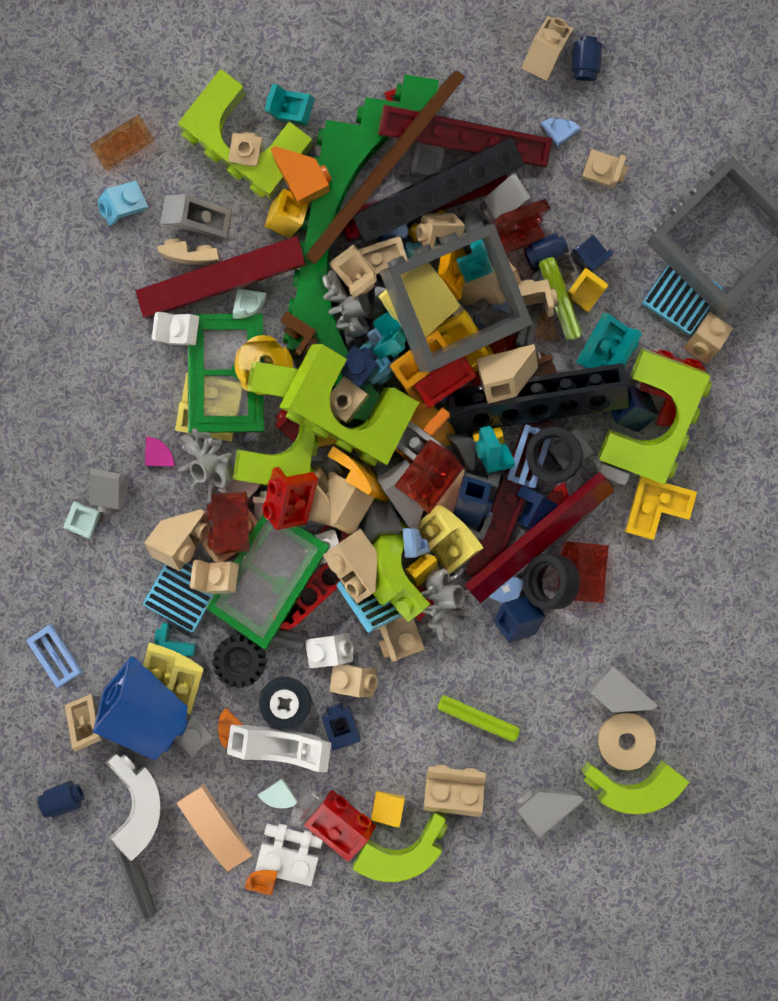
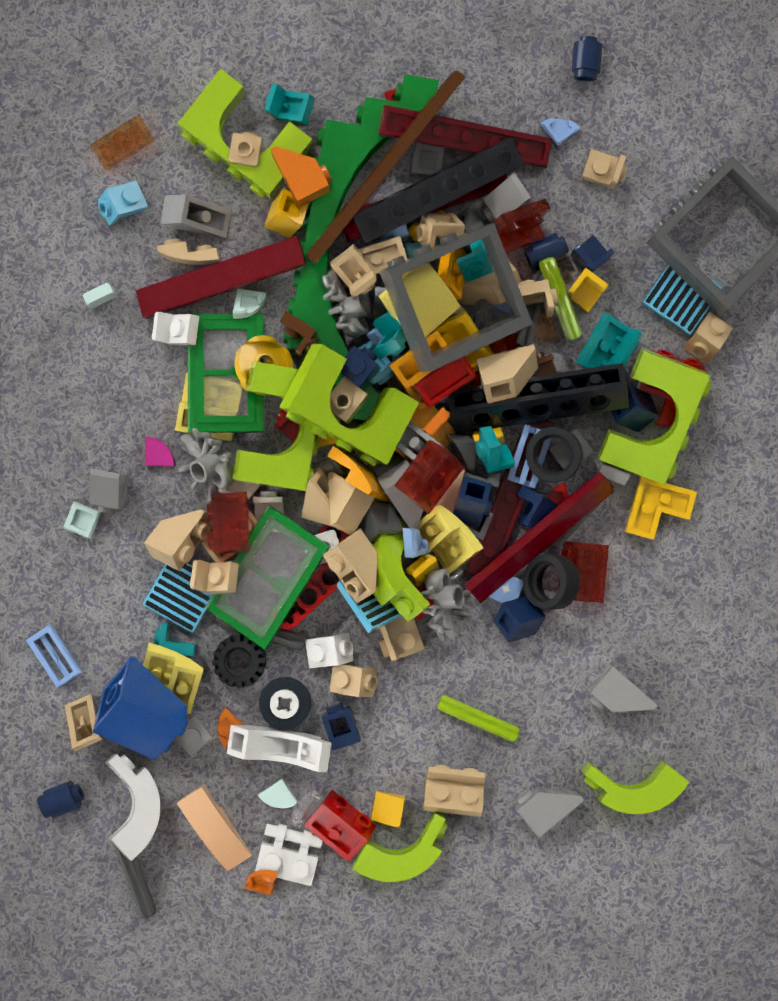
red bracket [262,467,319,531] -> none
tan slope [521,16,573,81] -> none
tan tile [598,712,656,771] -> none
none -> light aqua tile [82,283,118,309]

